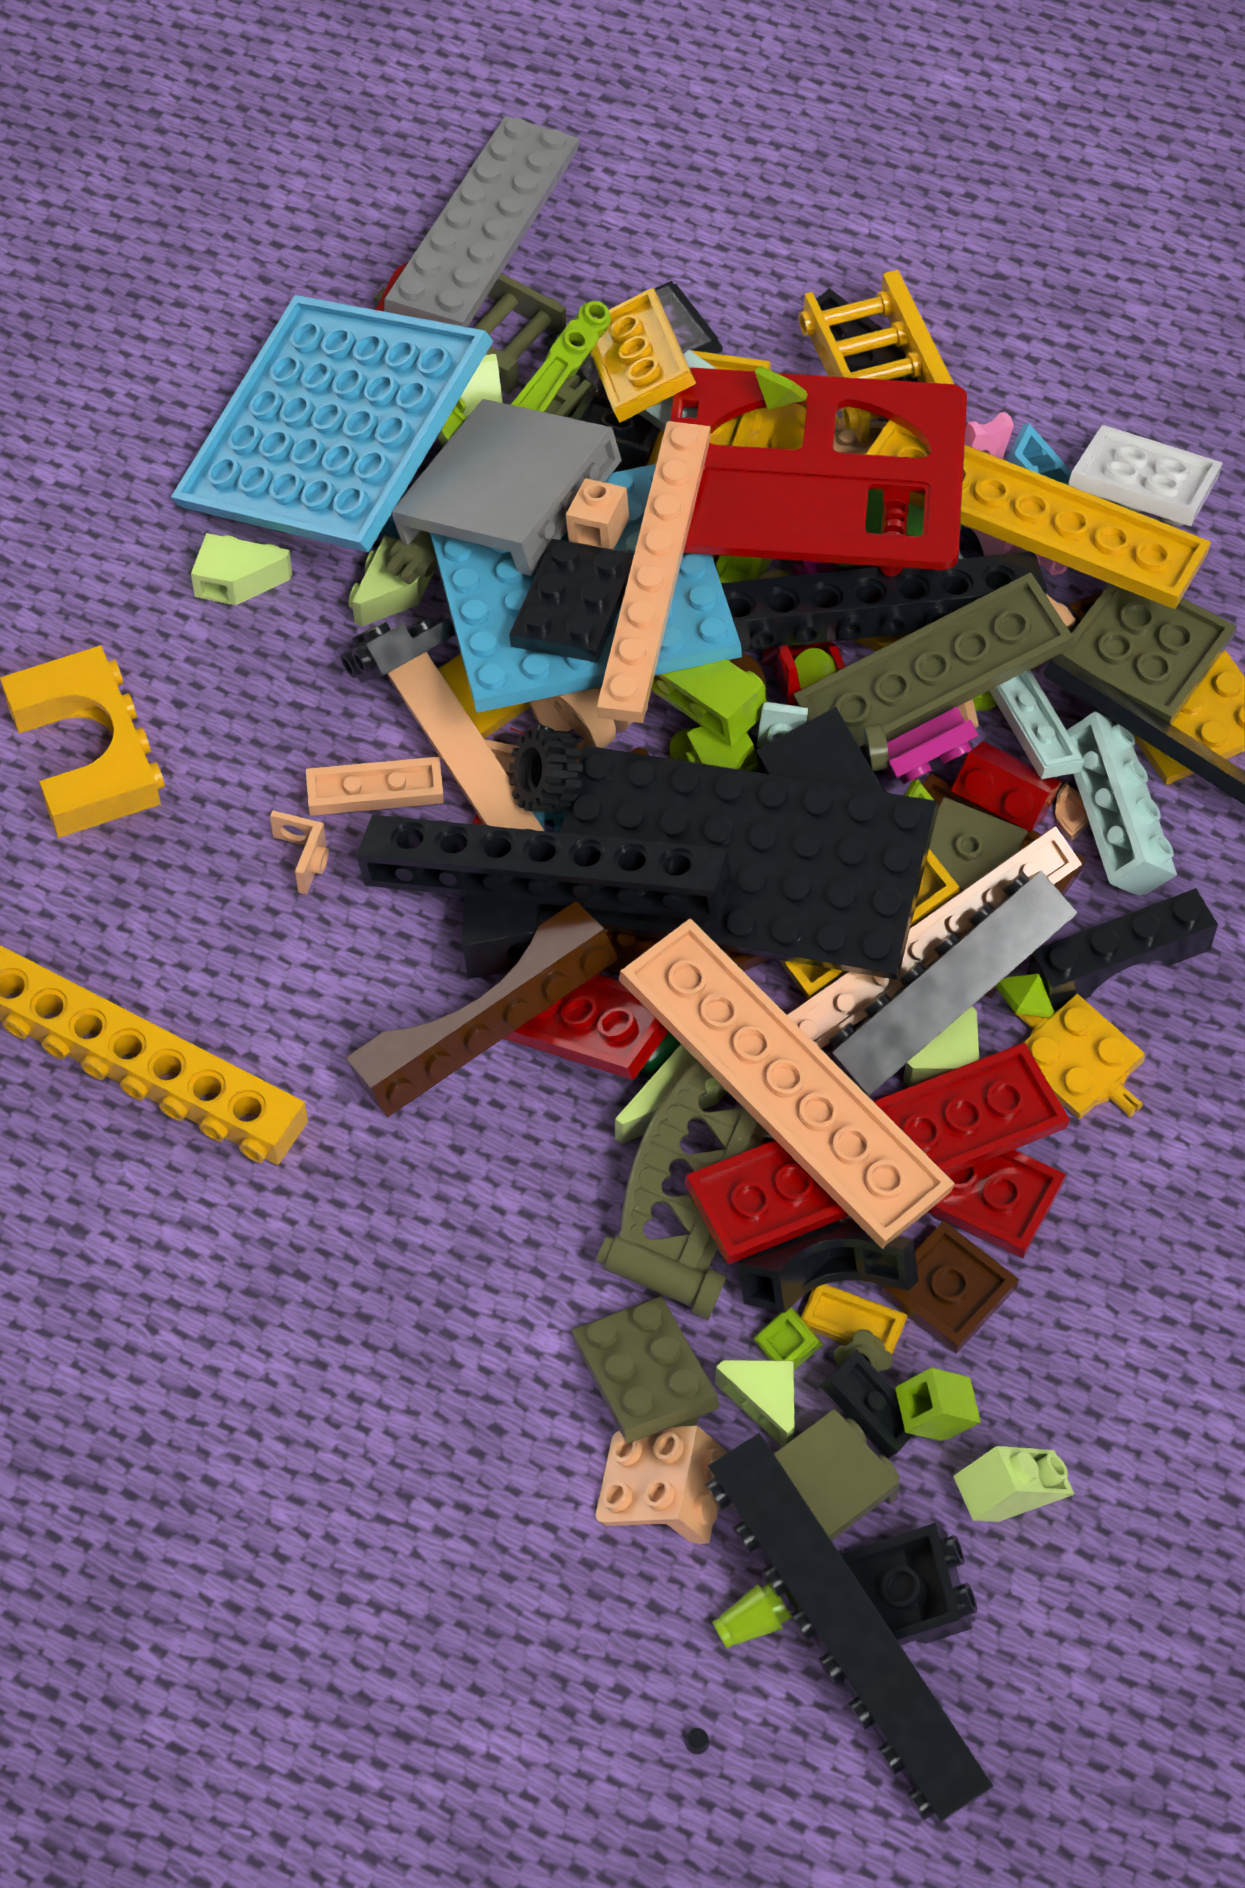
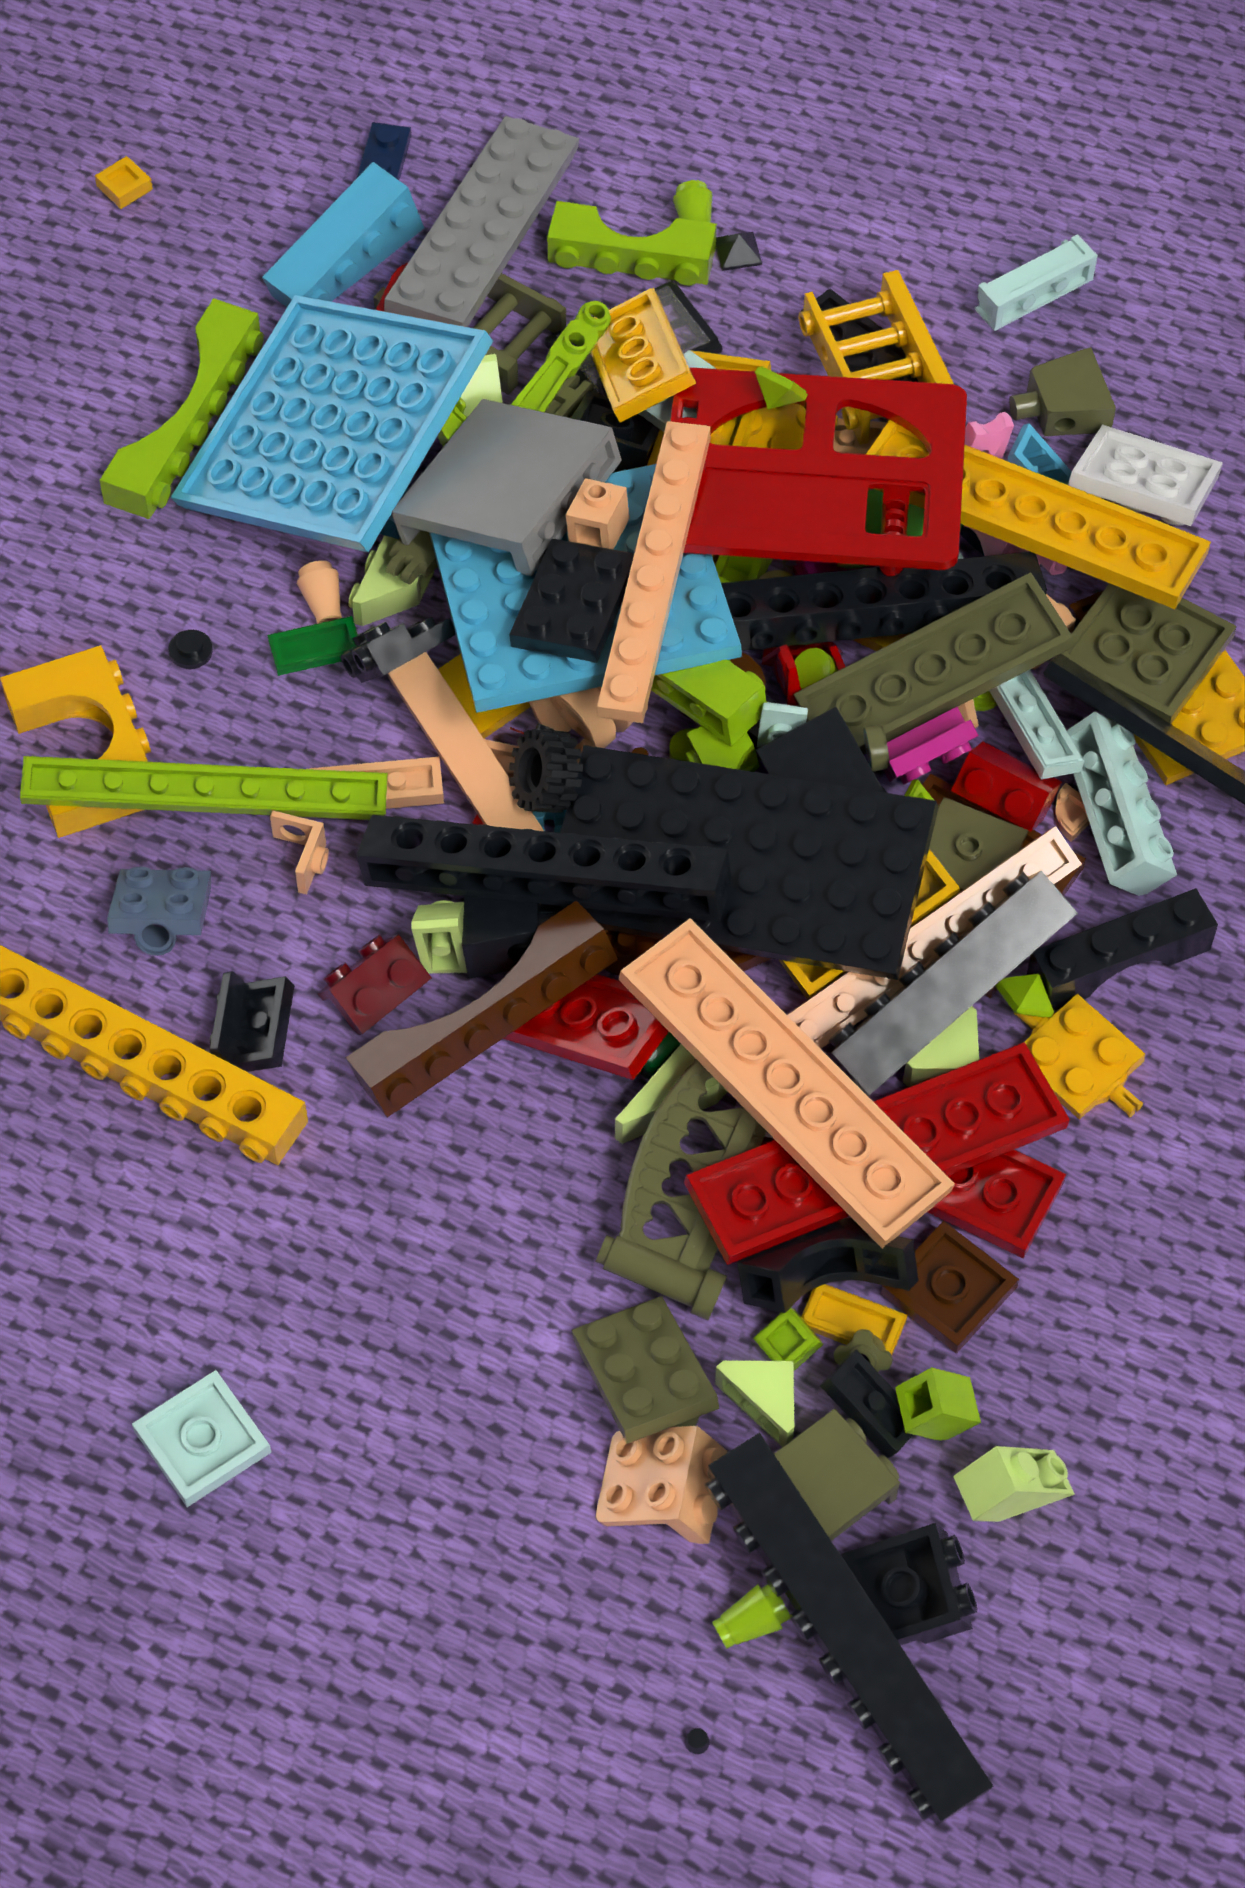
yellowish green slope [191,533,292,605] -> none
none -> lime tile [20,756,387,820]
none -> yellow plate [95,156,153,209]
none -> lime arch [99,298,264,520]
none -> sand blue plate [107,867,211,956]
none -> light aqua plate [132,1370,272,1507]
none -> black plate [168,630,213,669]
none -> black bracket [209,971,295,1072]
none -> medium azure wedge [262,162,424,307]
none -> green tile [268,616,358,676]
none -> light nougat cone [297,560,342,624]
none -> dark red bracket [317,934,432,1035]
none -> dark blue plate [356,122,412,180]
none -> yellowish green slope [411,900,467,974]
none -> lime arch [547,201,717,286]
none -> lime cone [673,180,713,223]
none -> black slope [716,232,762,271]
none -> light aqua container [975,234,1097,331]
none -> olive torso [1009,347,1116,436]

